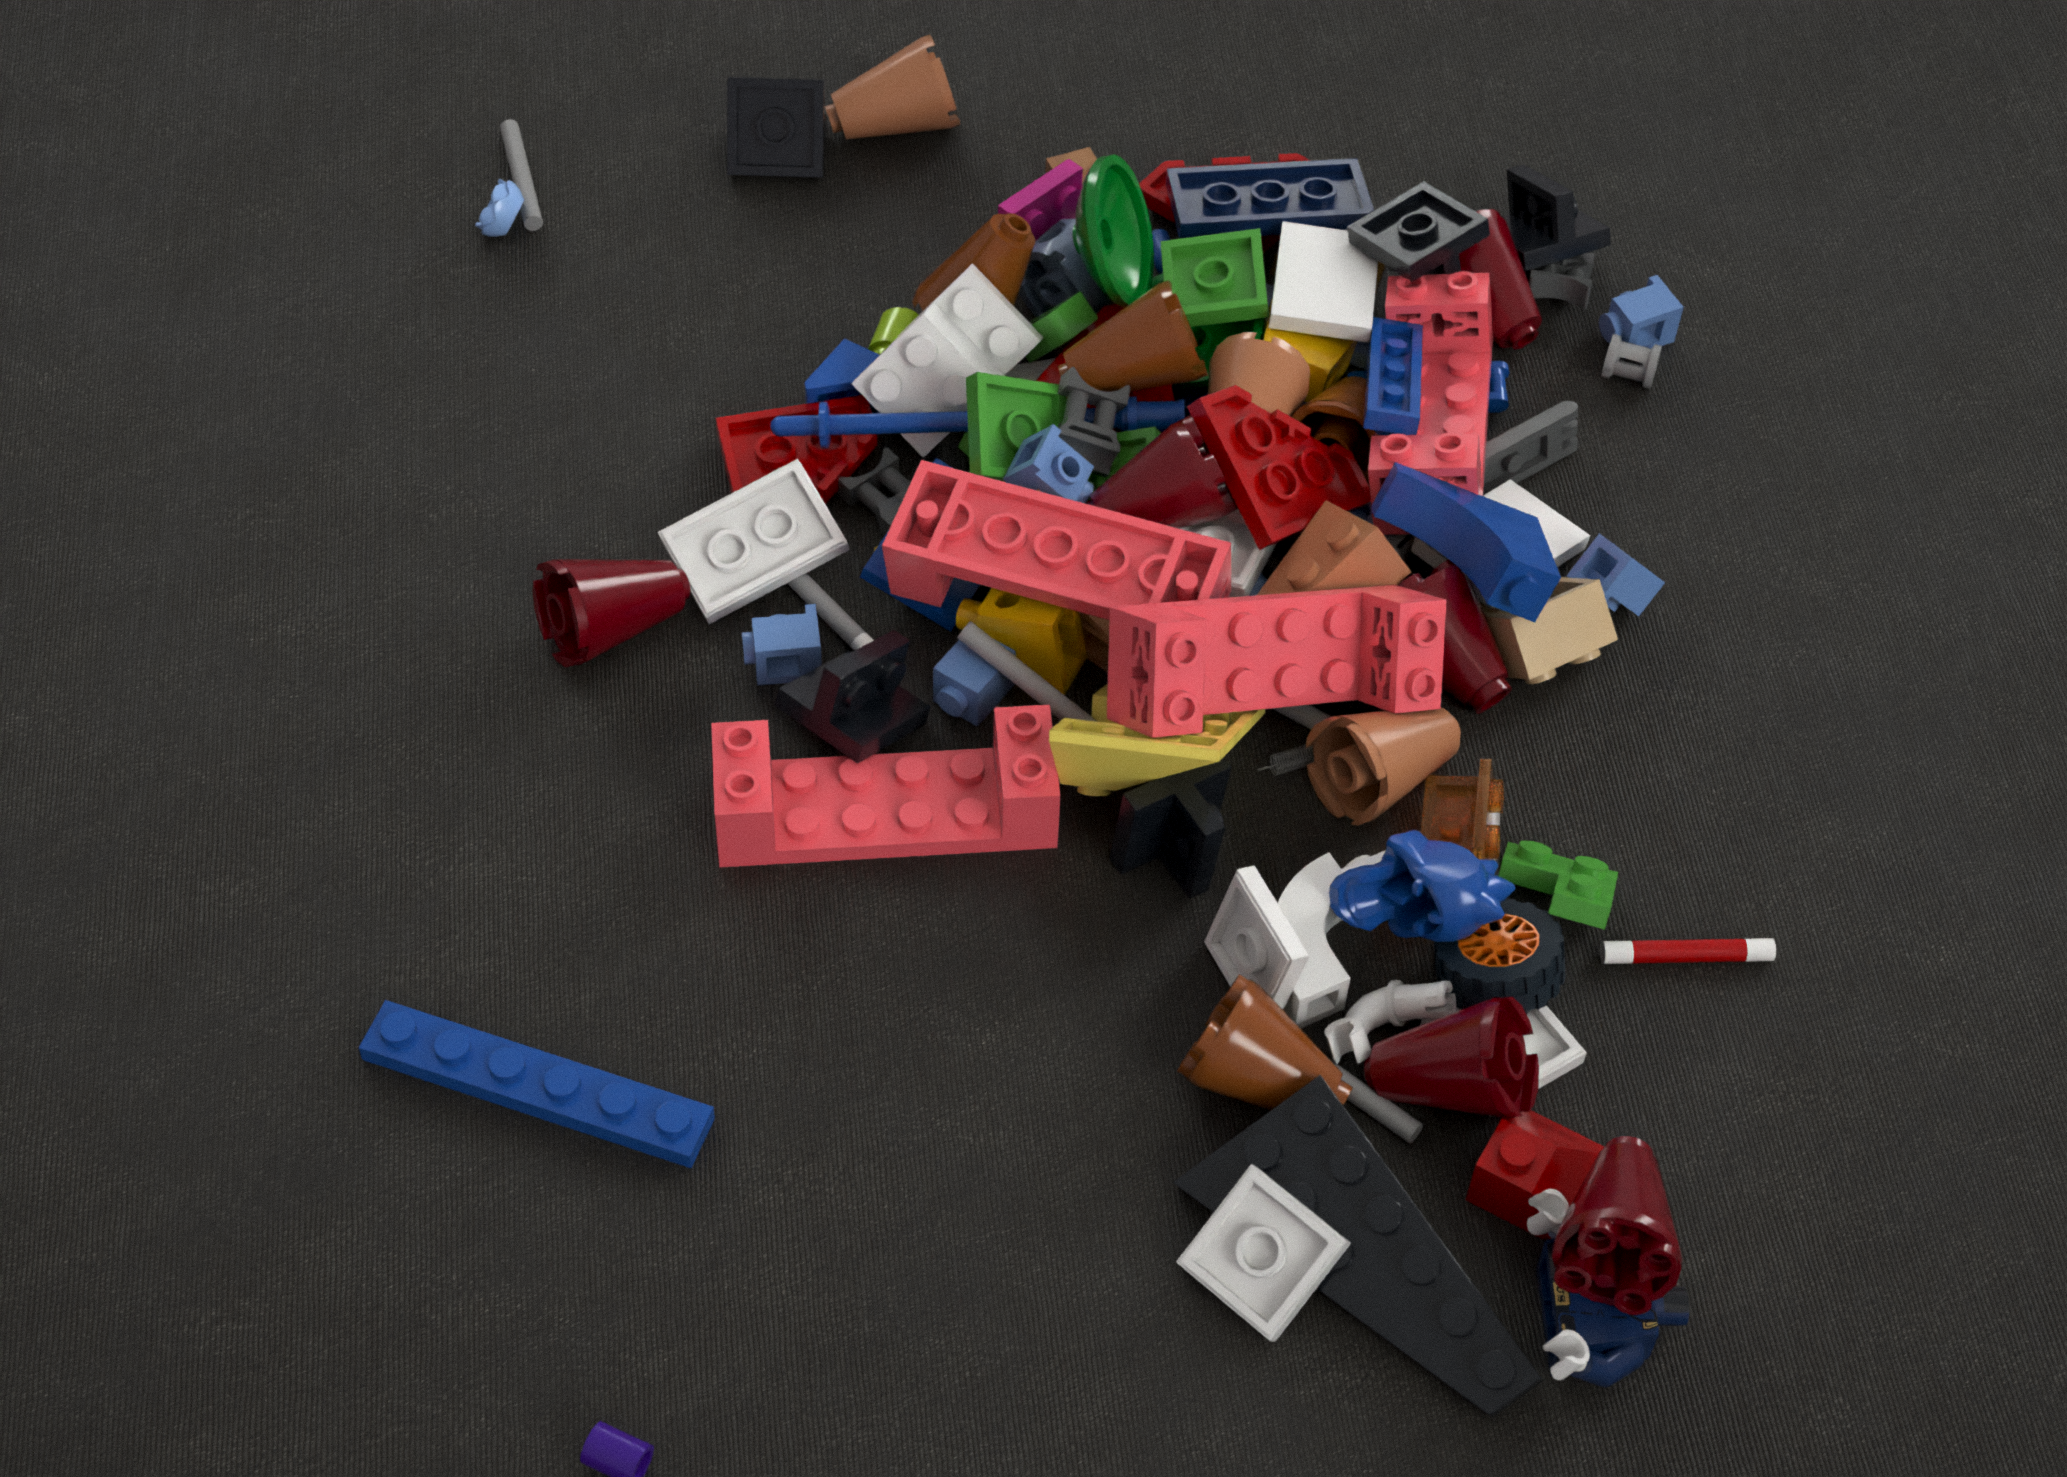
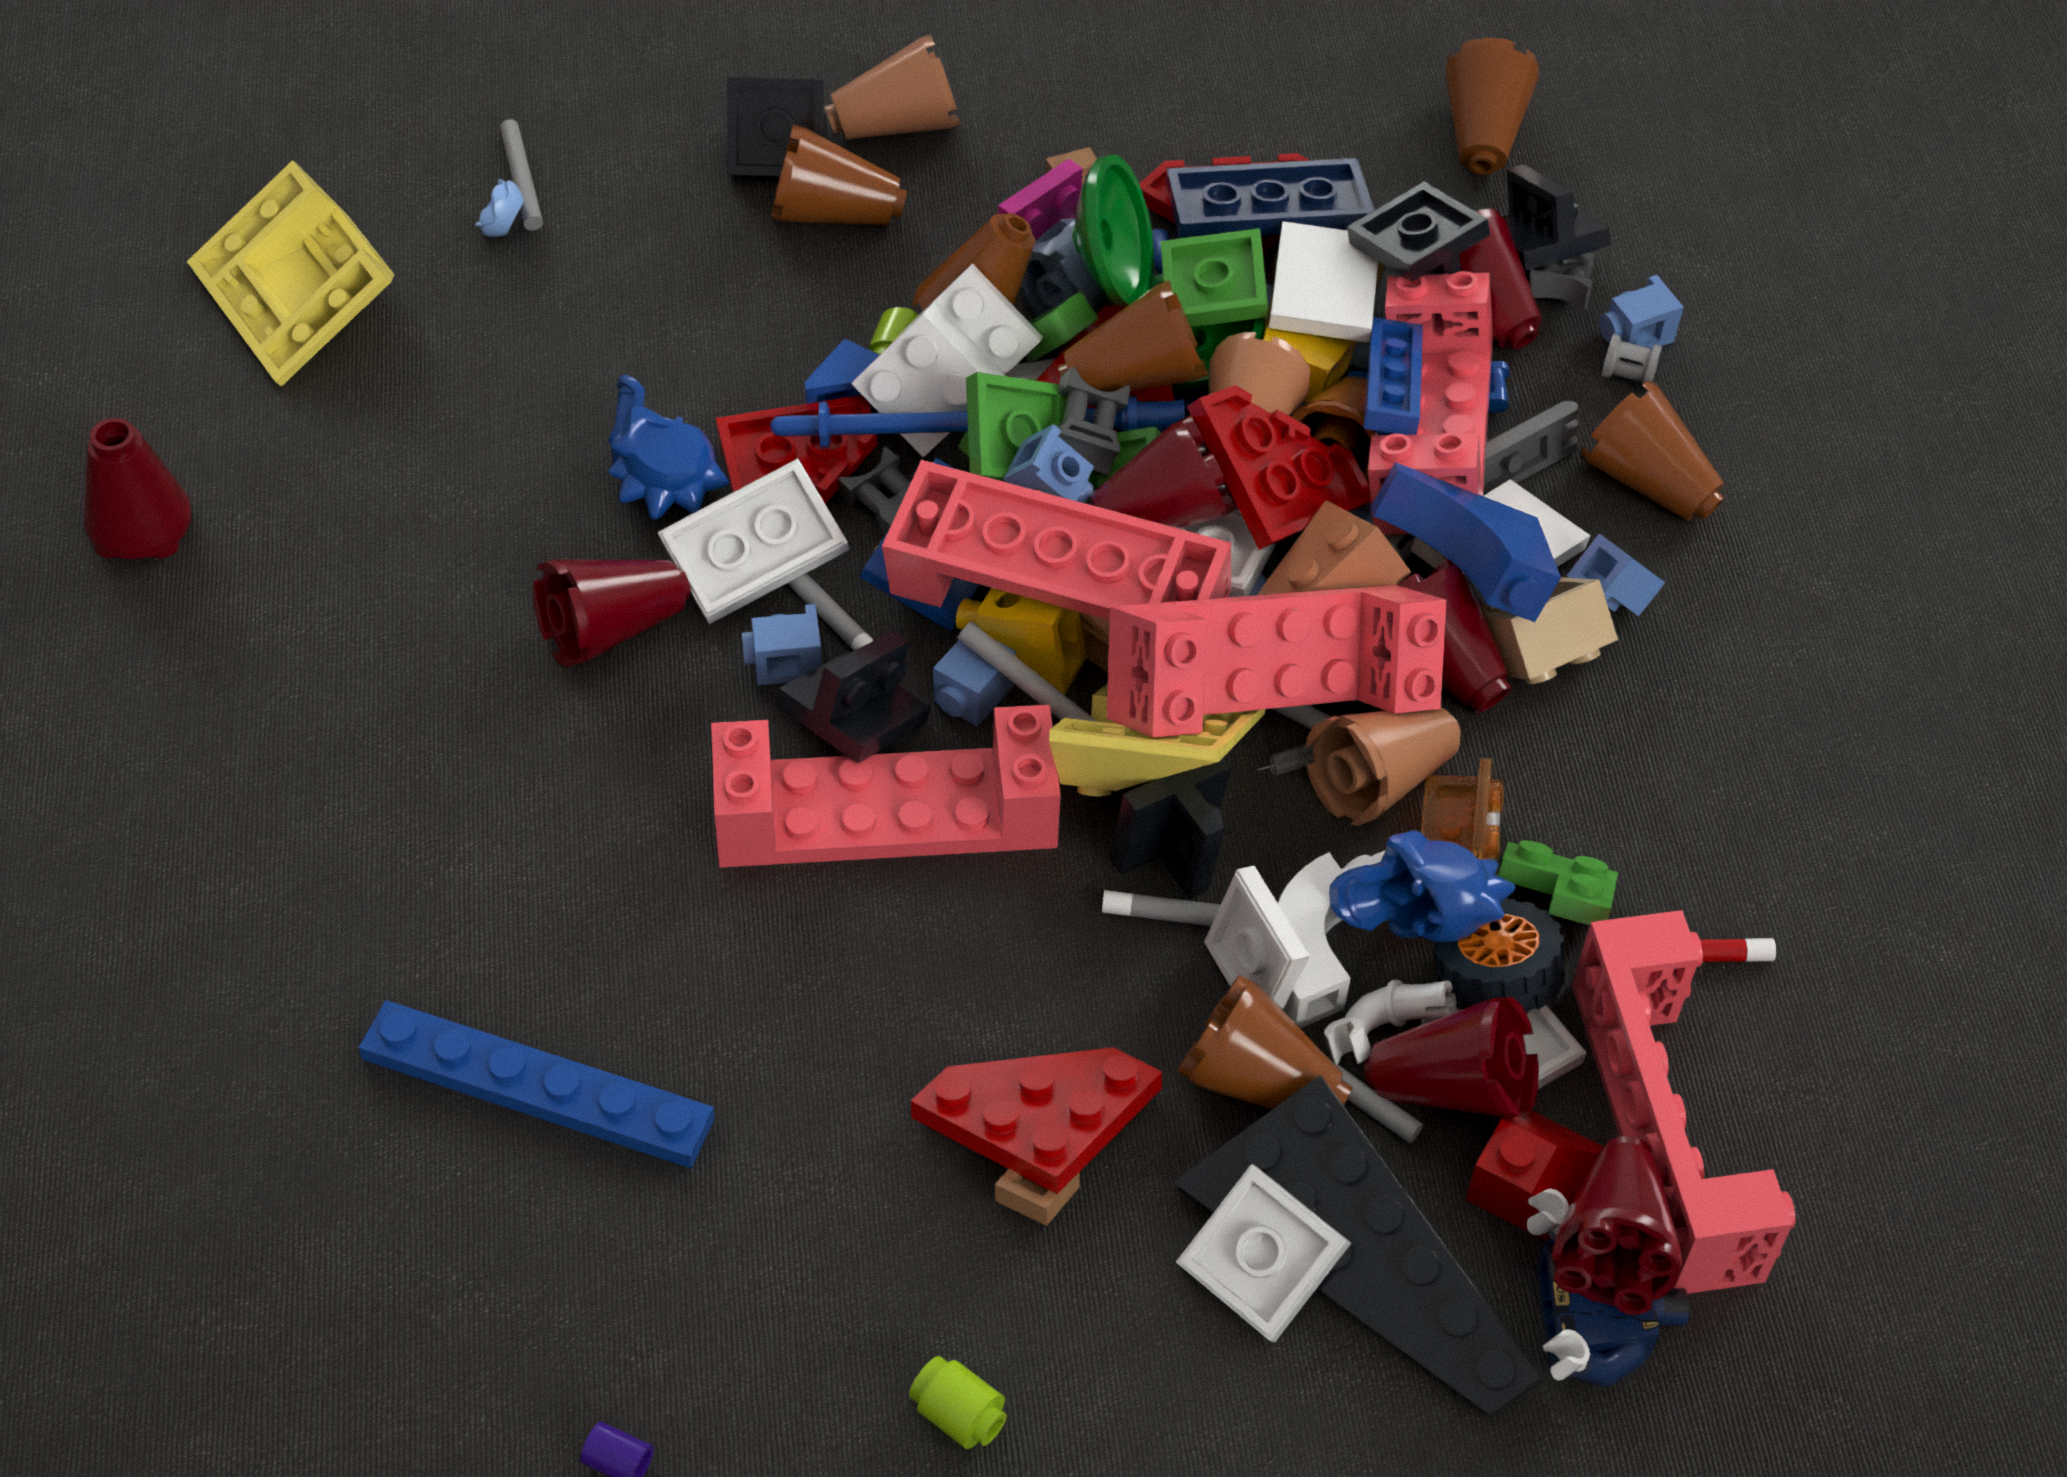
none -> dark red cone [83,418,192,560]
none -> light yellow slope [187,160,395,386]
none -> blue head [608,374,729,520]
none -> dark orange cone [770,125,907,226]
none -> lime brick [909,1356,1007,1449]
none -> red plate [911,1047,1162,1194]
none -> medium nougat plate [995,1169,1080,1226]
none -> light grey bar [1102,890,1221,926]
none -> dark orange cone [1445,37,1539,175]
none -> coral plate [1571,910,1795,1294]
none -> dark orange cone [1580,381,1725,521]

